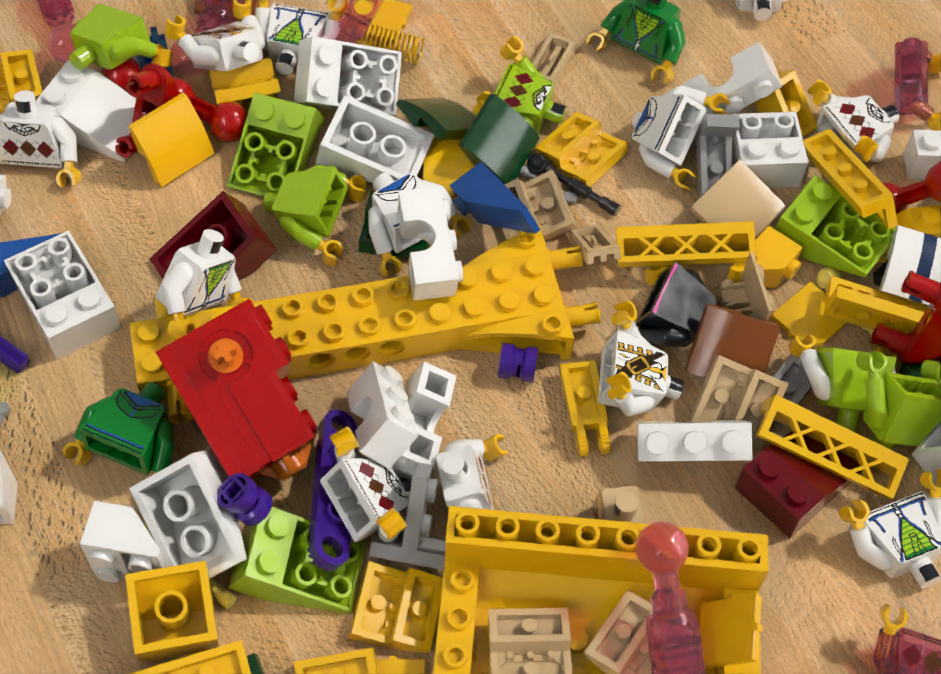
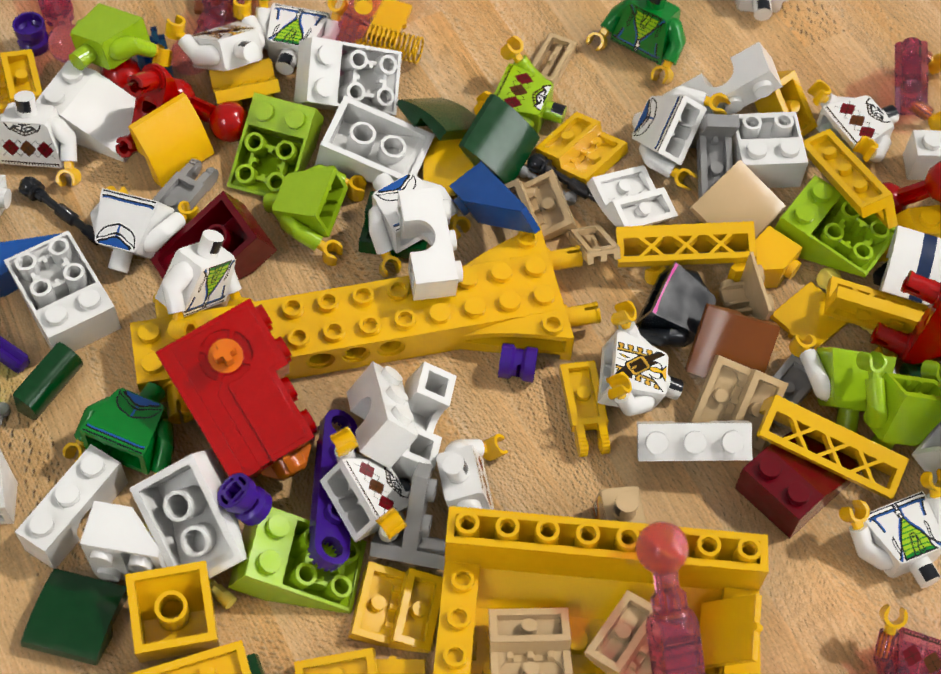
none -> dark purple wheel [12,12,51,56]
none -> dark green brick [13,342,83,420]
none -> white arch [15,444,128,569]
none -> black piece [18,176,99,245]
none -> dark green slope [21,568,128,666]
none -> white torso [90,185,200,274]
none -> light grey hinge [152,158,219,212]
none -> white slope [586,165,678,227]

